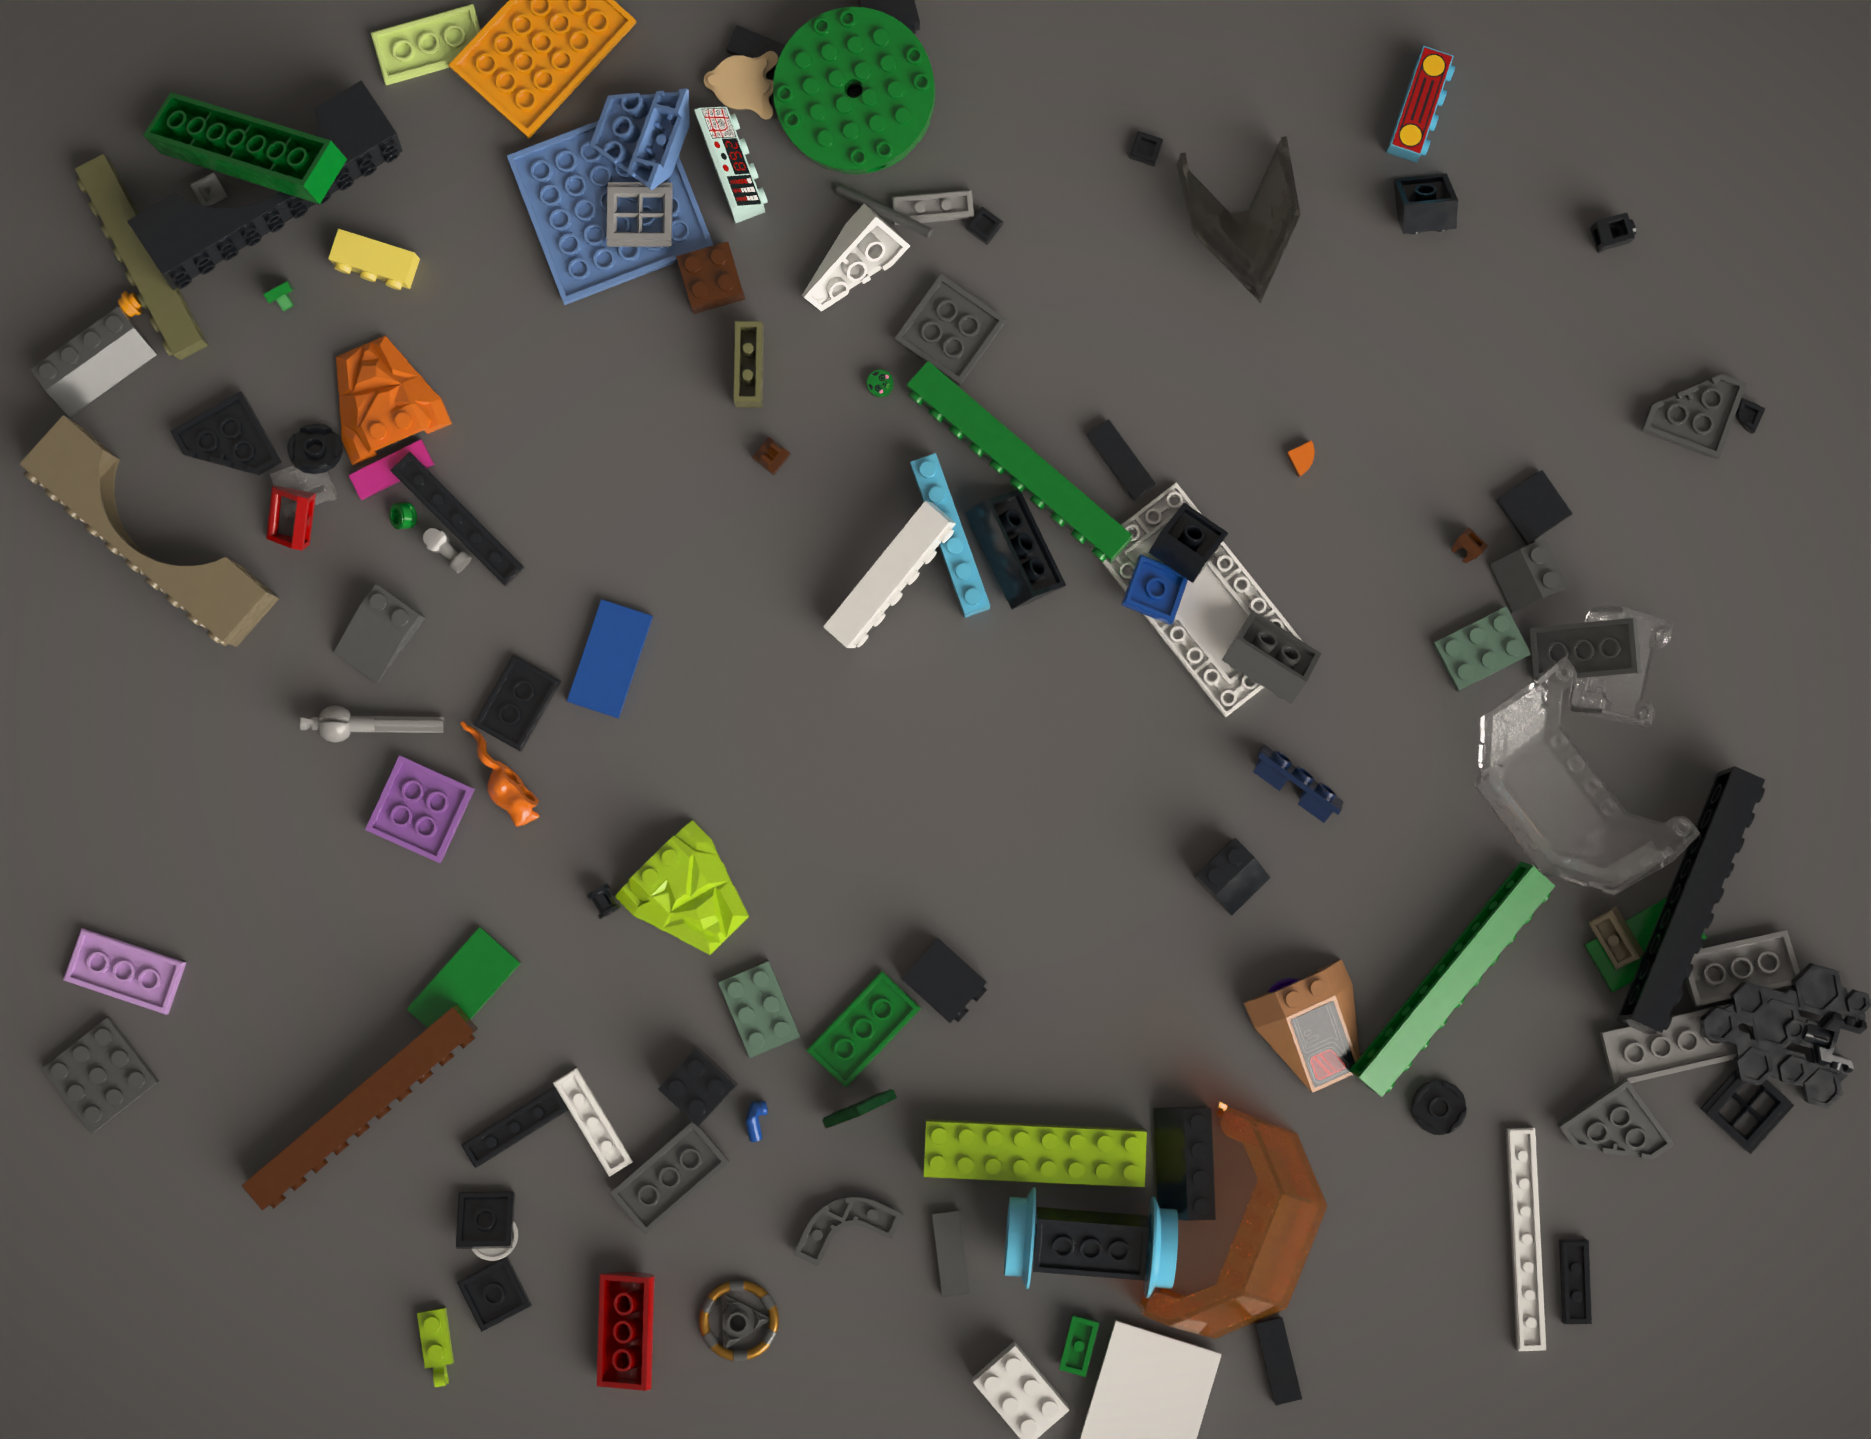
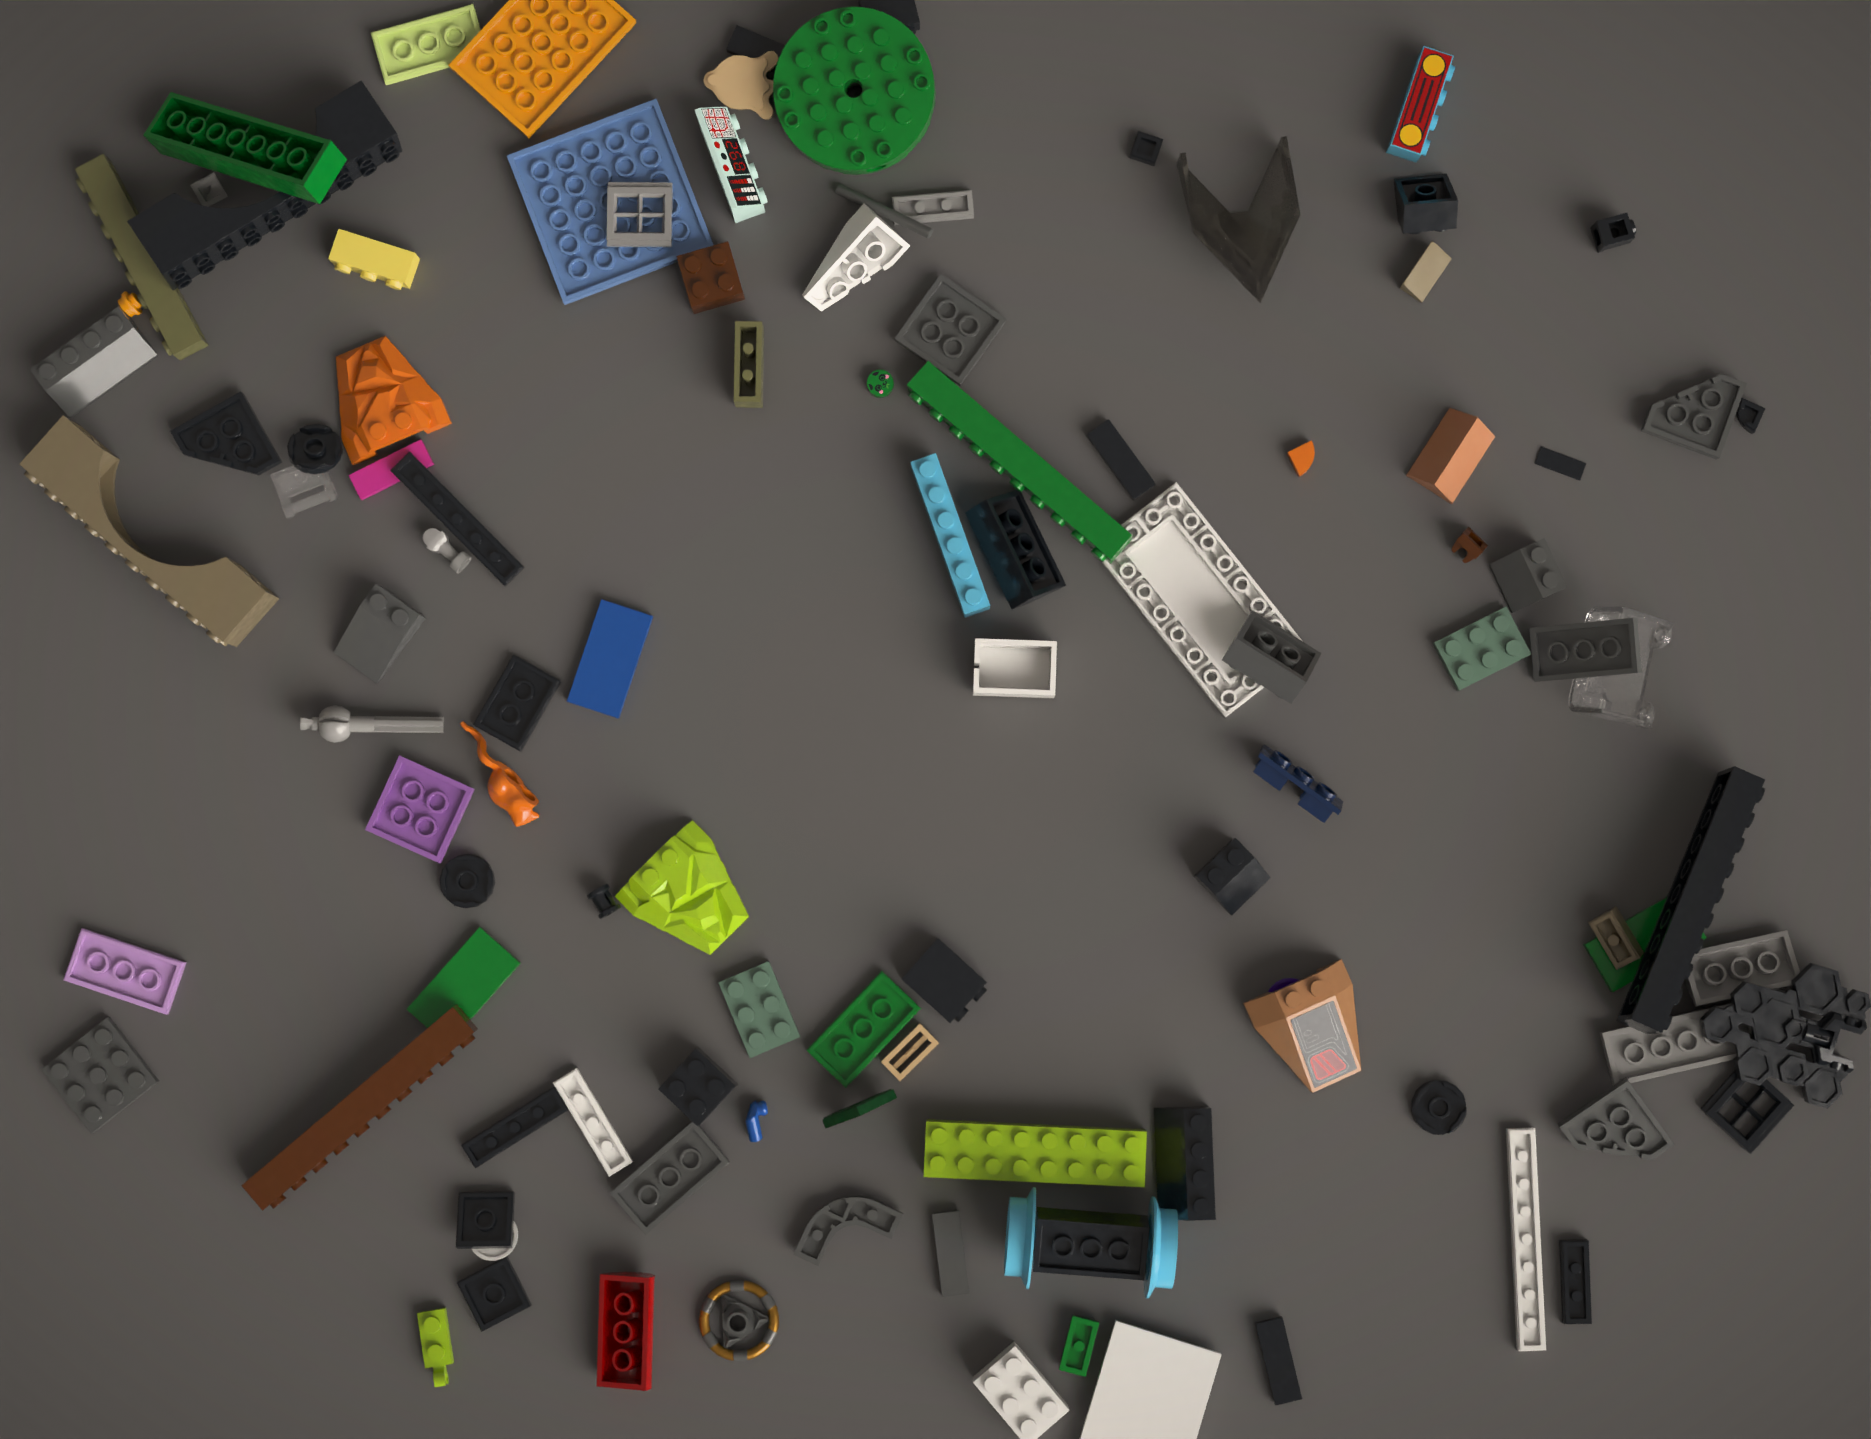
green tile [263,280,294,311] -> none
red tile [266,486,316,551] -> none
green tile [389,502,417,530] -> none
medium blue wedge [590,88,690,190] -> none
reddish brown tile [752,437,790,475] -> none
white brick [823,501,956,648] -> none
black tile [966,207,1003,245] -> none
blue tile [1121,554,1188,625] -> none
clear orange windscreen [1138,1102,1327,1339] -> none
black slope [1148,503,1228,583] -> none
brick [1349,861,1555,1097] -> none
clear windscreen [1475,656,1700,896] -> none
black tile [1496,470,1573,545] -> none
none -> black tile [440,854,495,908]
none -> tan tile [881,1023,939,1081]
none -> white piece [973,638,1057,698]
none -> dark tan slope [1400,241,1452,303]
none -> nougat slope [1406,408,1495,504]
none -> black sticker [1535,446,1586,481]

